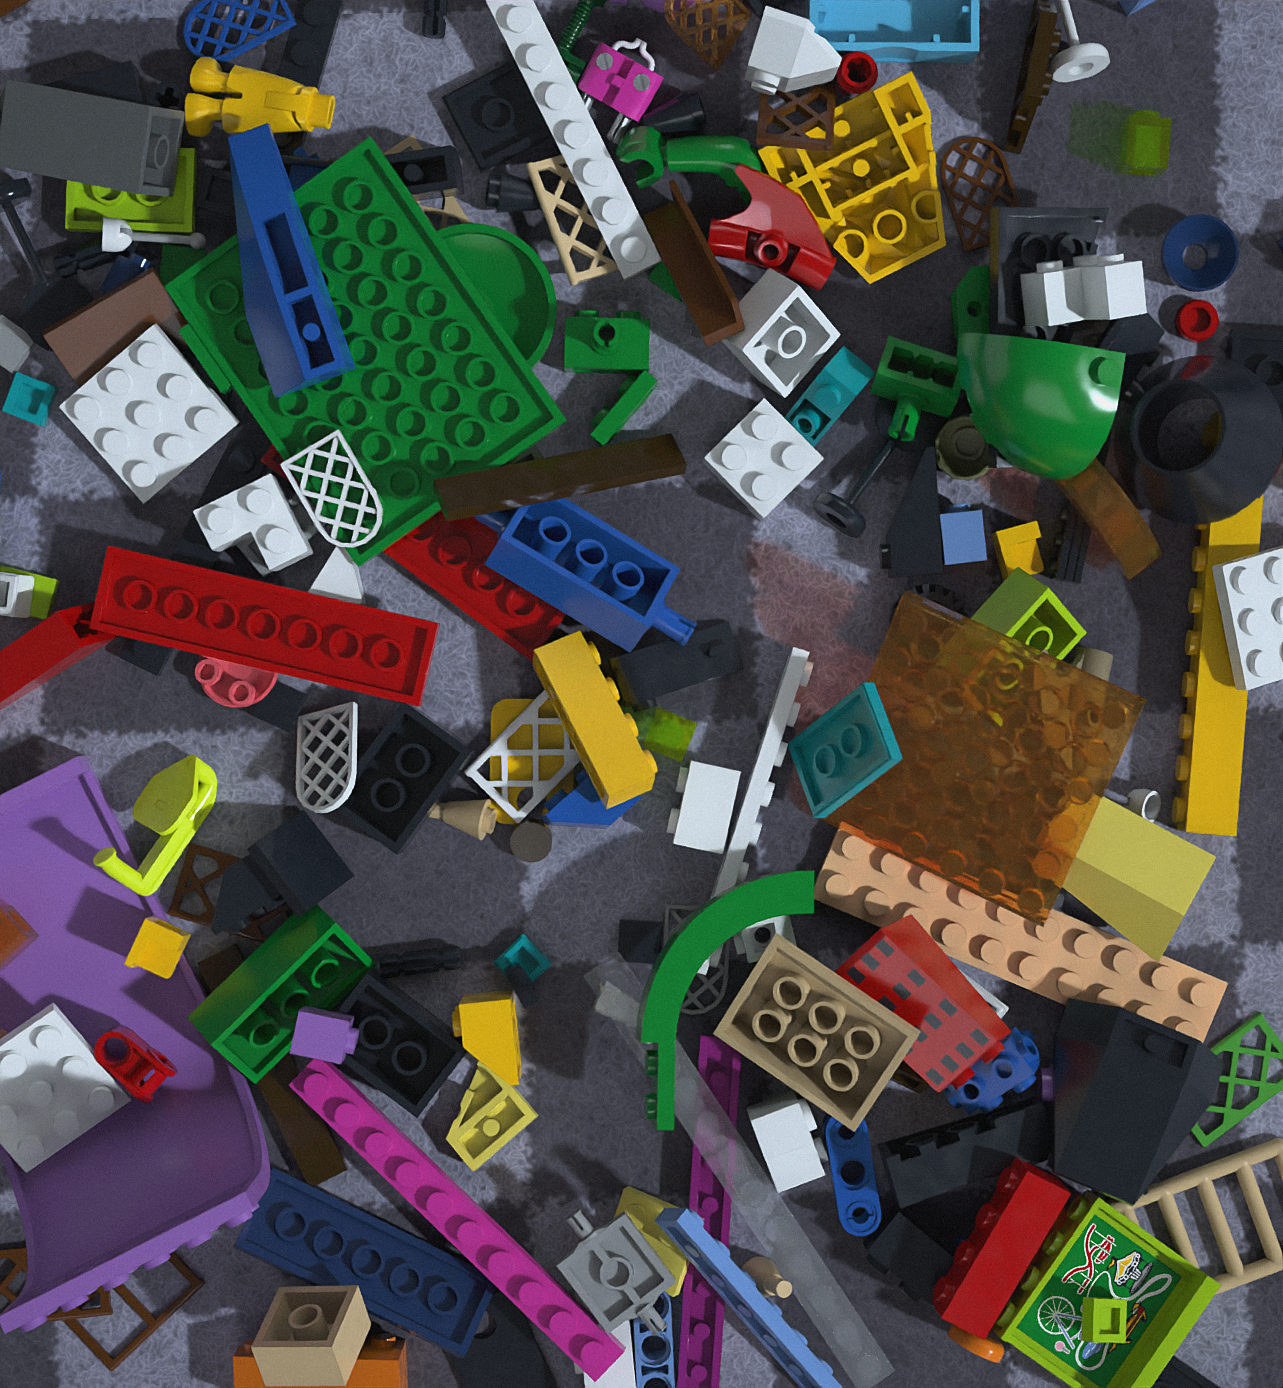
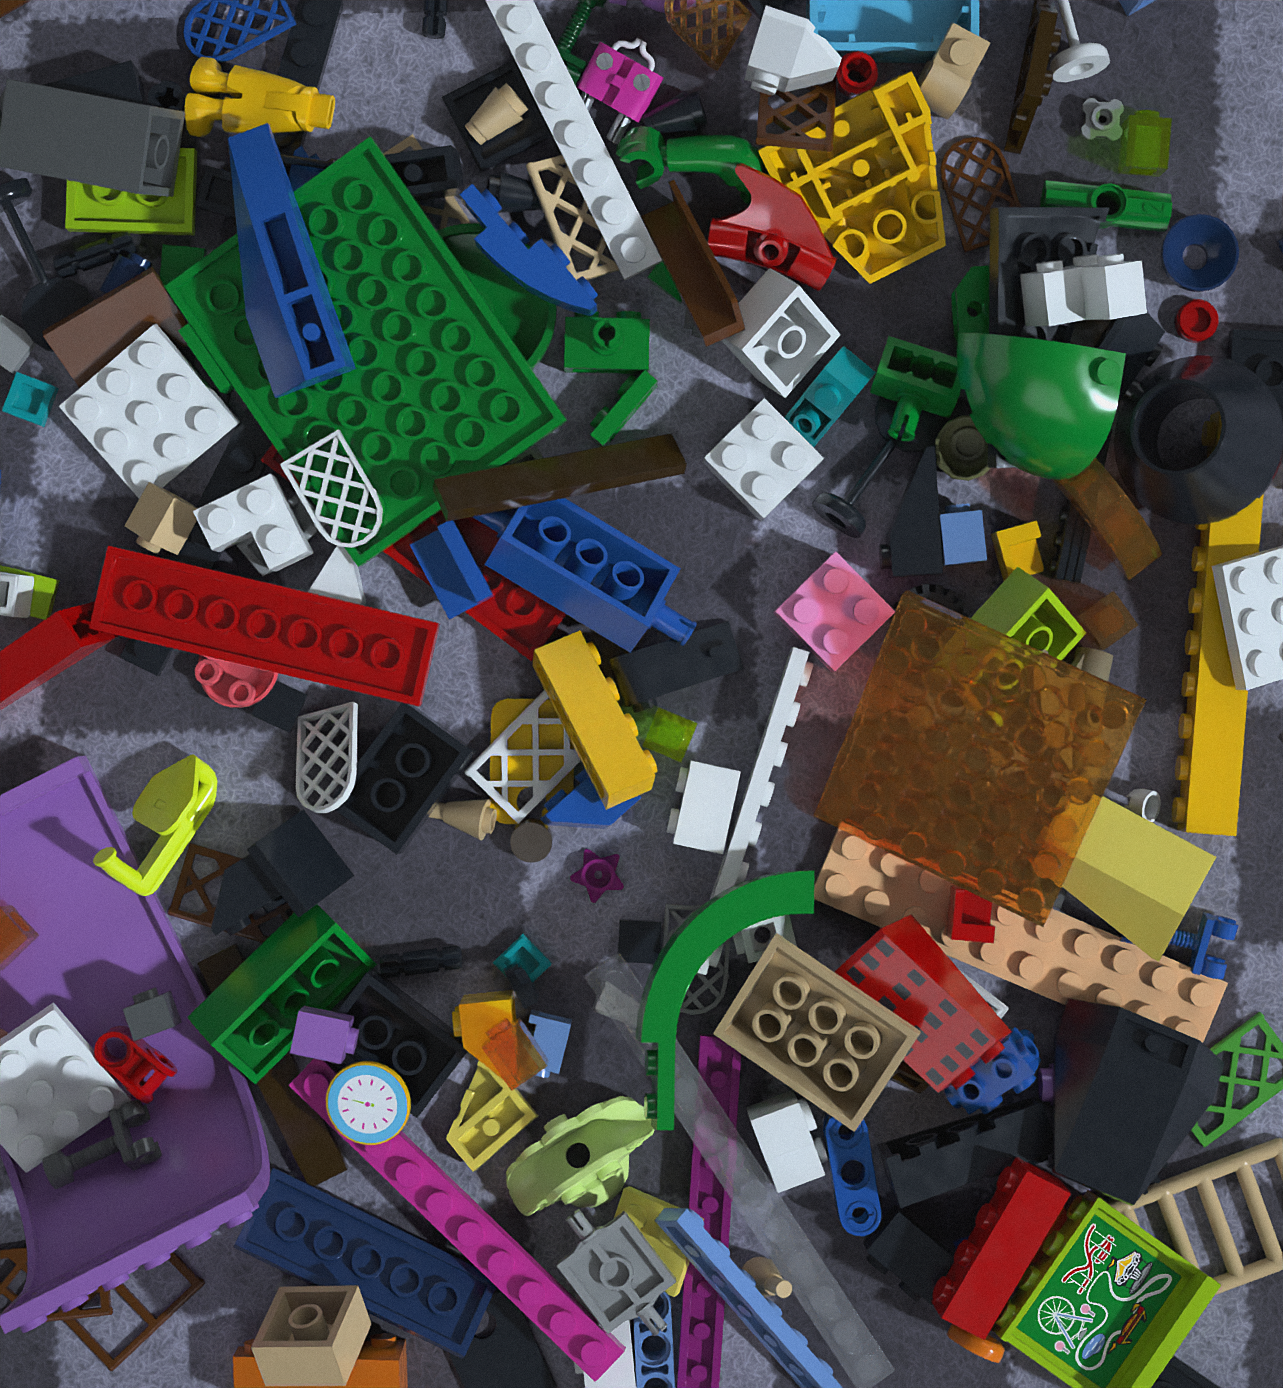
hinge [102,217,206,252] -> none
yellow panel [124,916,191,979] -> none
teal tile [788,682,903,818] -> none
lime plate [1081,1297,1127,1343] -> none
none -> dark grey bar [42,1100,162,1189]
none -> dark grey plate [123,987,182,1041]
none -> tan brick [125,482,198,555]
none -> piece [326,1061,411,1145]
none -> blue panel [410,520,494,620]
none -> blue slope [459,184,598,316]
none -> tan cone [465,83,528,145]
none -> clear orange brick [482,1017,549,1091]
none -> yellowish green piece [506,1096,655,1216]
none -> medium blue brick [521,1010,572,1078]
none -> magenta plate [570,849,624,903]
none -> bright pink brick [773,552,895,672]
none -> tan brick [917,22,991,120]
none -> red panel [946,885,995,944]
none -> green piece [1040,180,1172,232]
none -> clear orange brick [1073,591,1138,650]
none -> plate [1081,98,1124,141]
none -> blue bar [1119,912,1239,979]

